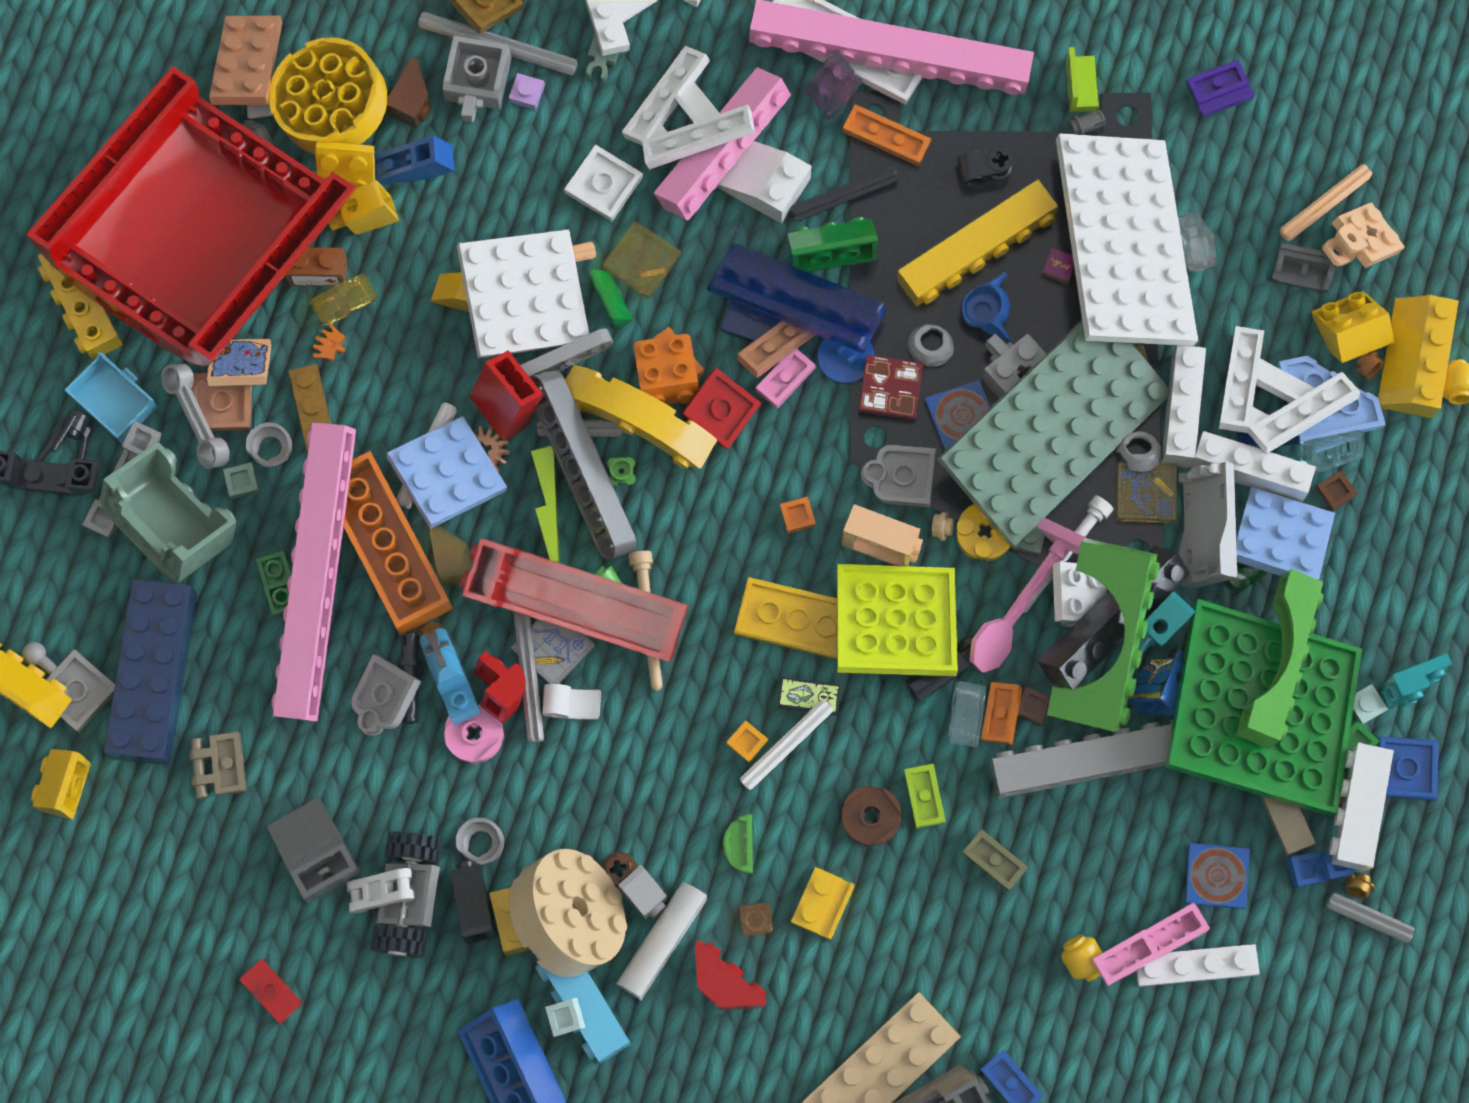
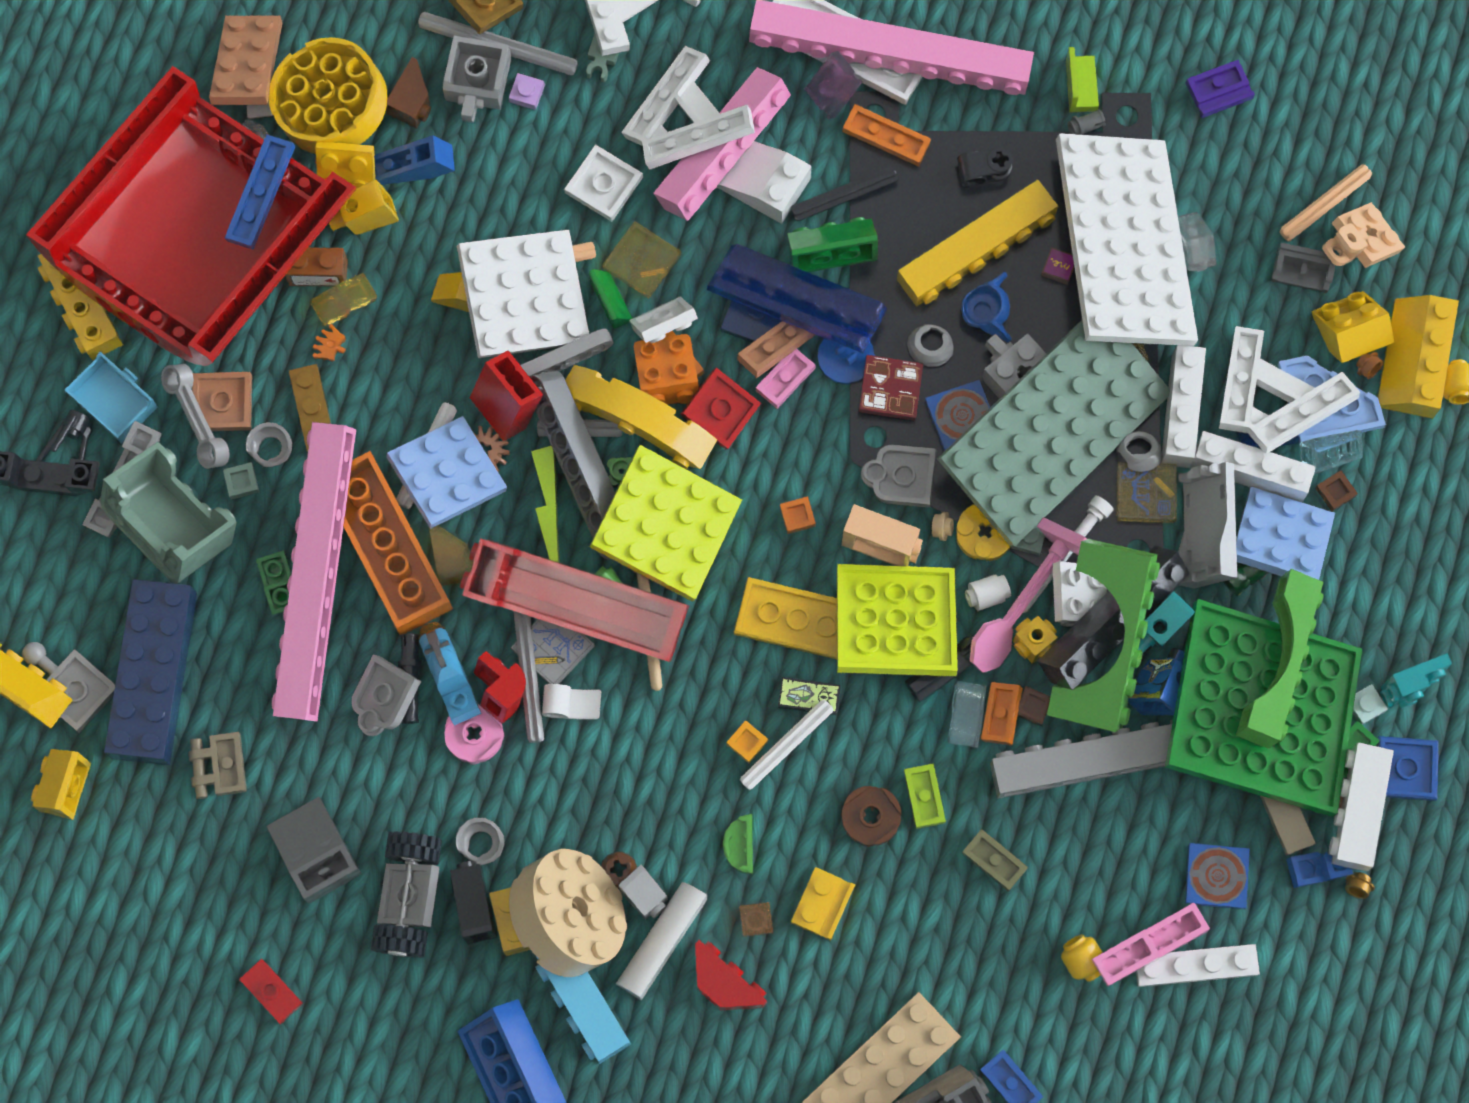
tile [207,339,271,386] -> none
white plate [346,868,414,913] -> none
light aqua plate [545,998,585,1037] -> none
light grey axle [1327,893,1415,943] -> none
none -> blue plate [225,134,295,250]
none -> neon yellow plate [589,445,742,602]
none -> white plate [629,297,698,343]
none -> white brick [965,575,1011,611]
none -> yellow brick [1013,616,1058,663]

